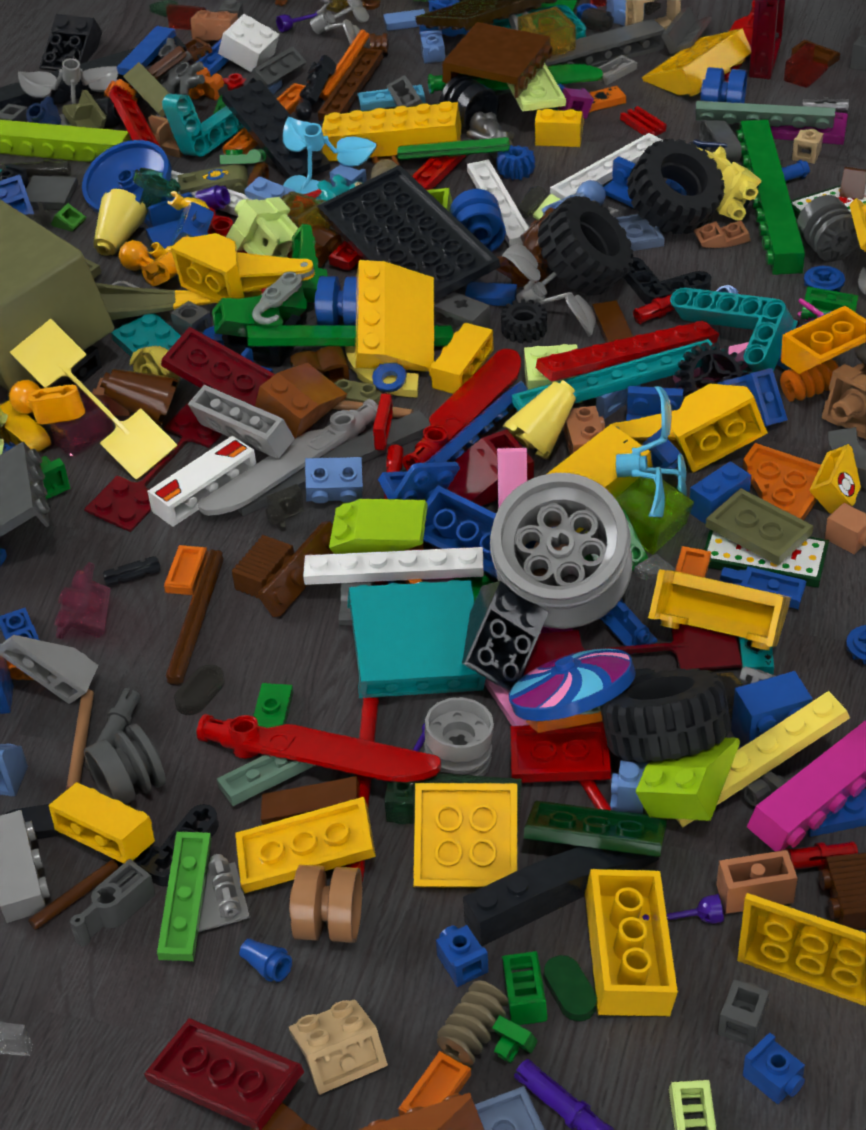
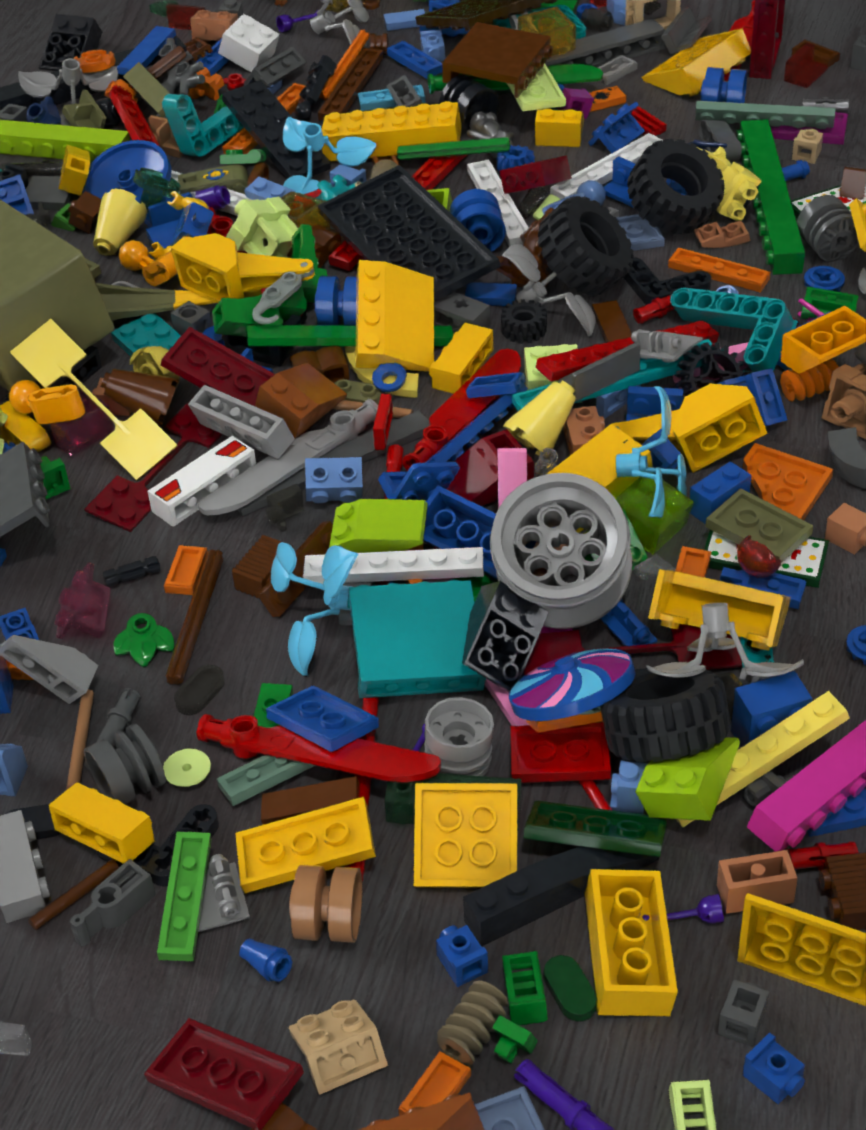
yellow slope [809,444,861,514] -> none
none -> yellow slope [58,144,91,196]
none -> reddish brown brick [68,191,101,234]
none -> orange tile [73,50,116,73]
none -> green plate [113,613,175,667]
none -> yellowish green piece [163,749,211,787]
none -> blue tile [266,685,379,752]
none -> medium azure plant [271,542,359,676]
none -> blue plate [387,41,443,79]
none -> blue tile [466,372,526,398]
none -> dark red window [499,155,572,194]
none -> clear pin [534,448,558,478]
none -> dark grey panel [558,343,641,402]
none -> blue bracket [588,101,645,154]
none -> light grey hinge [631,329,703,363]
none -> light grey plant [647,603,804,678]
none -> orange tile [668,248,771,293]
none -> clear red hair [737,535,781,578]

